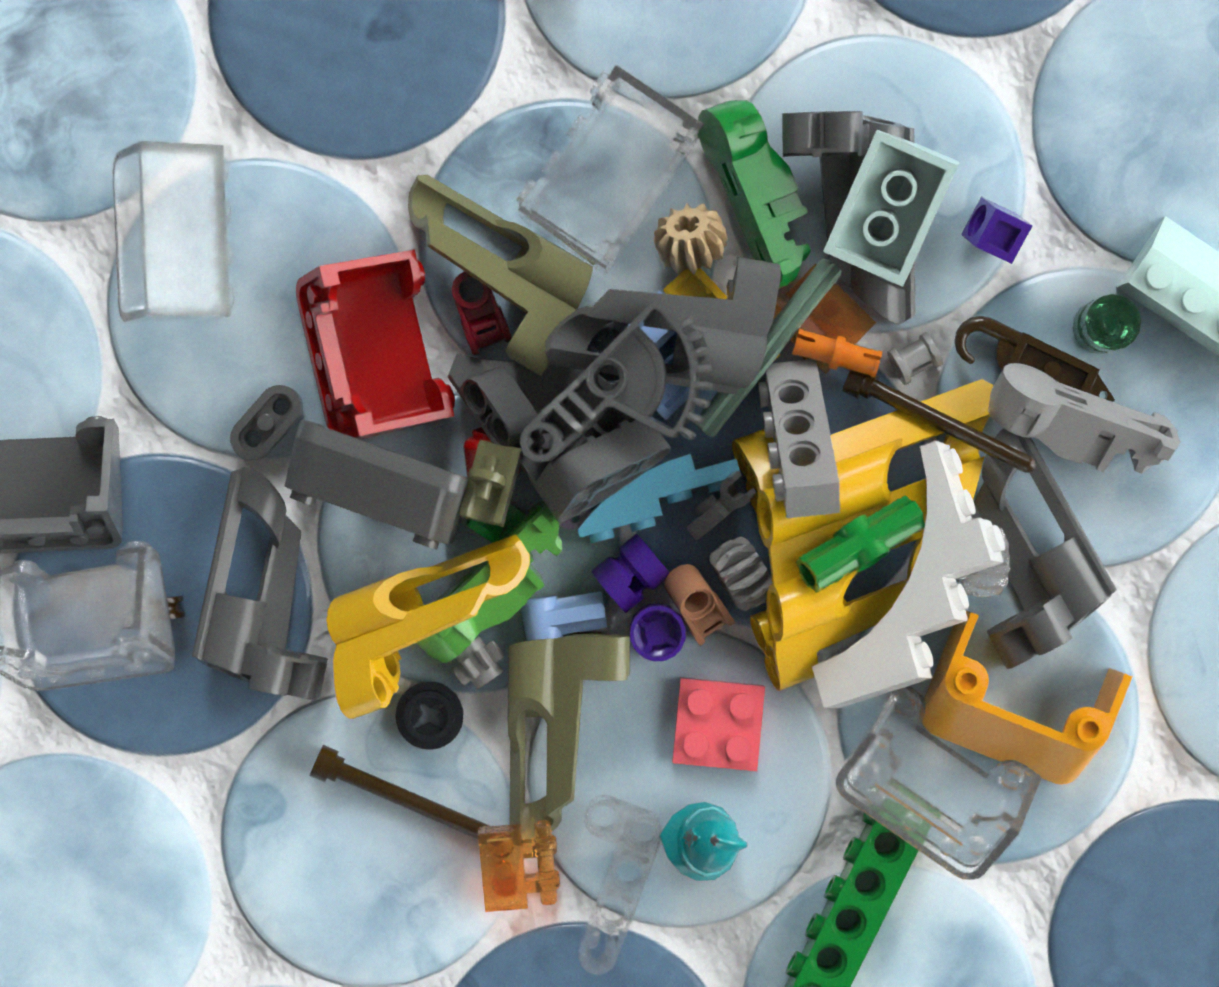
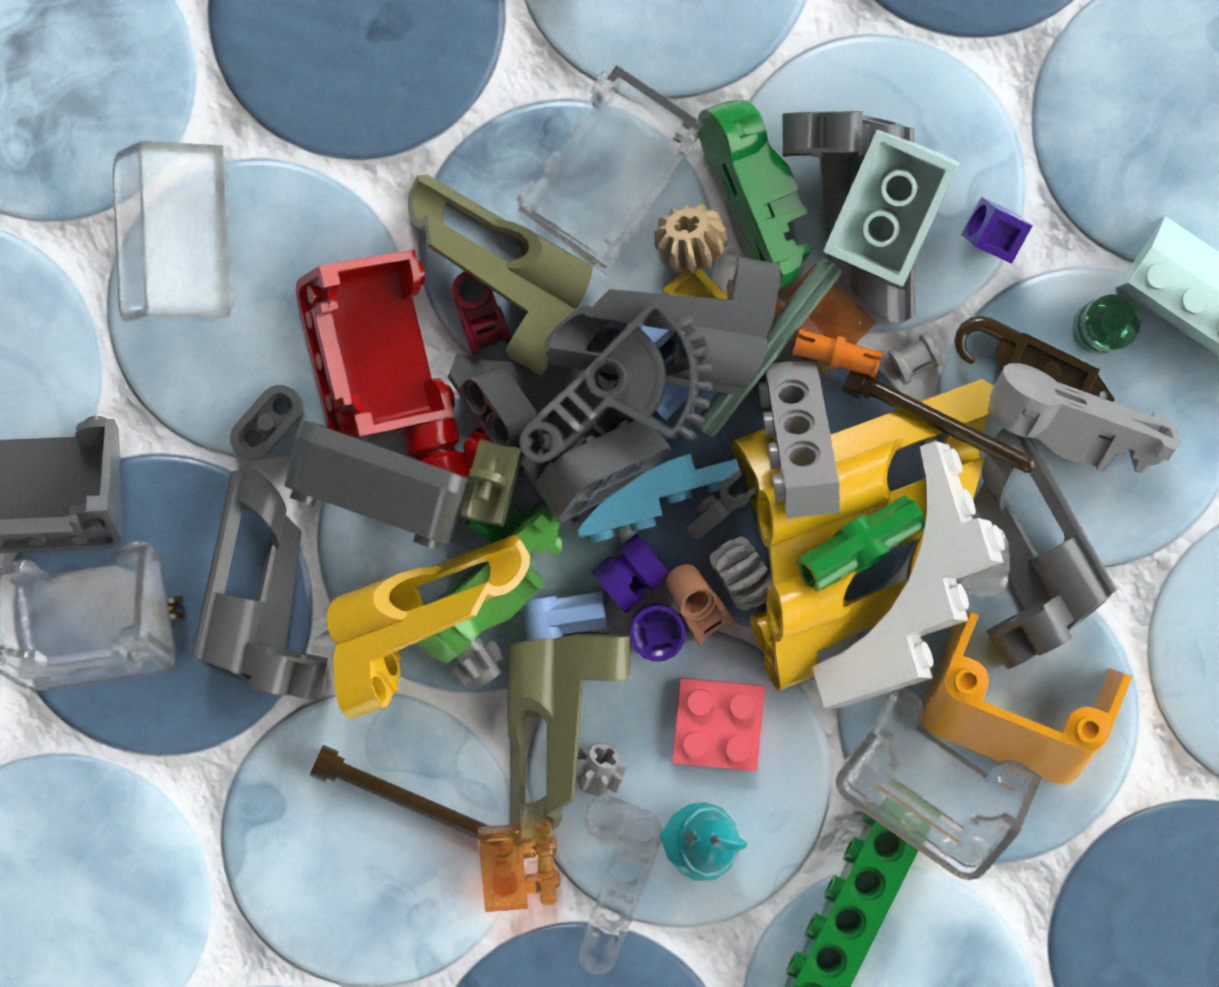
black gear [395,681,464,750] -> none
none -> red wheel [401,417,469,476]
none -> light grey gear [576,743,627,797]

